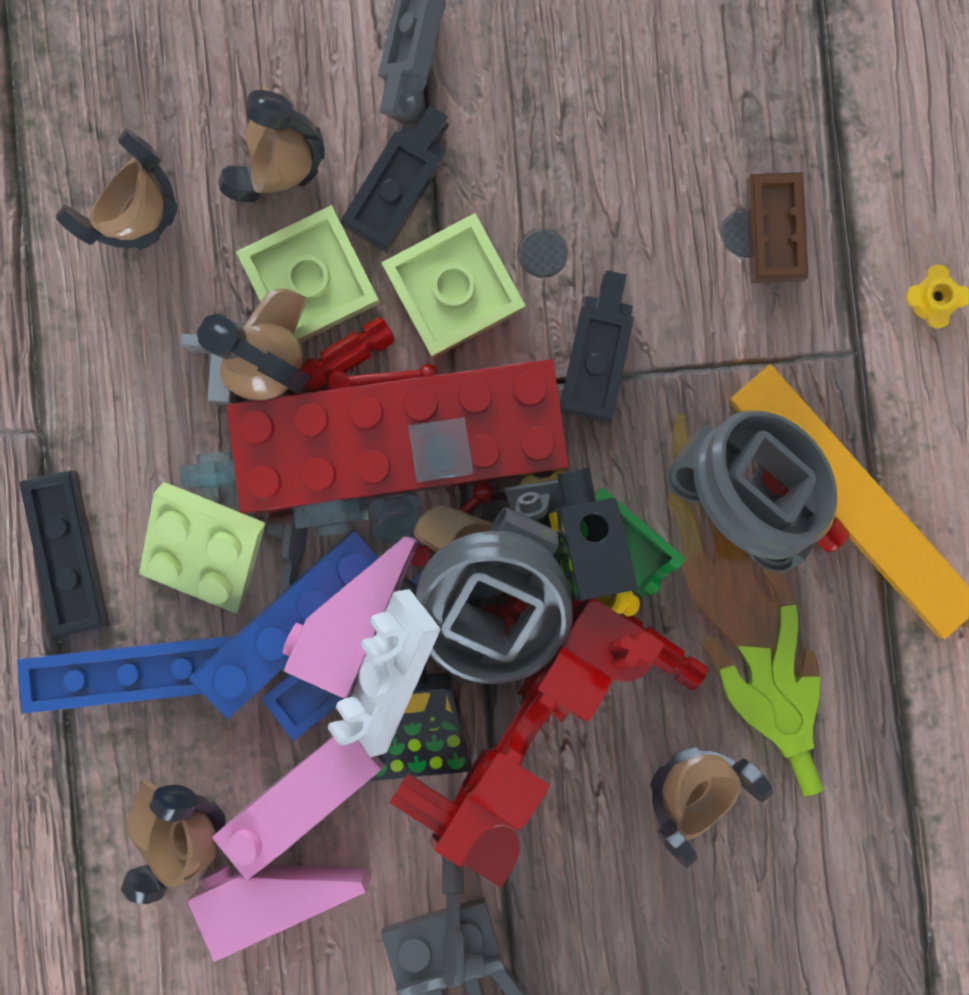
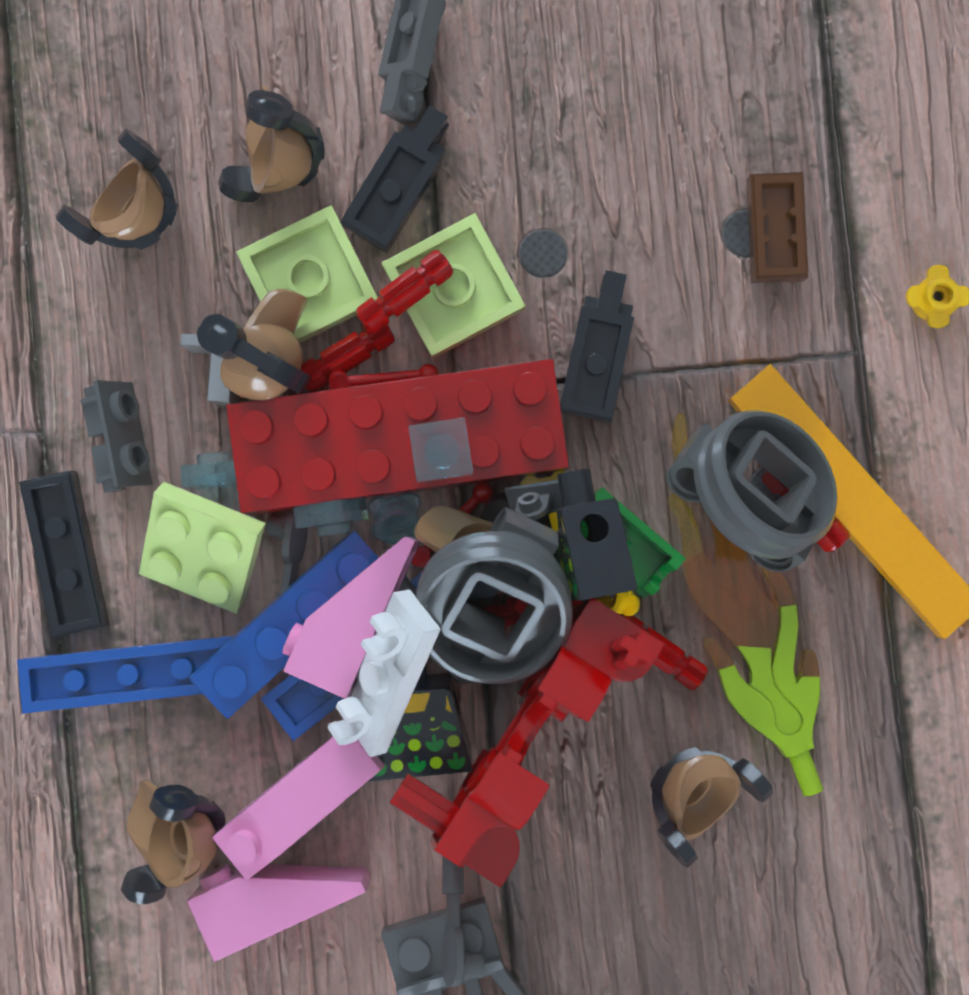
none -> dark grey hinge [80,380,153,493]
none -> red axle [356,250,453,333]

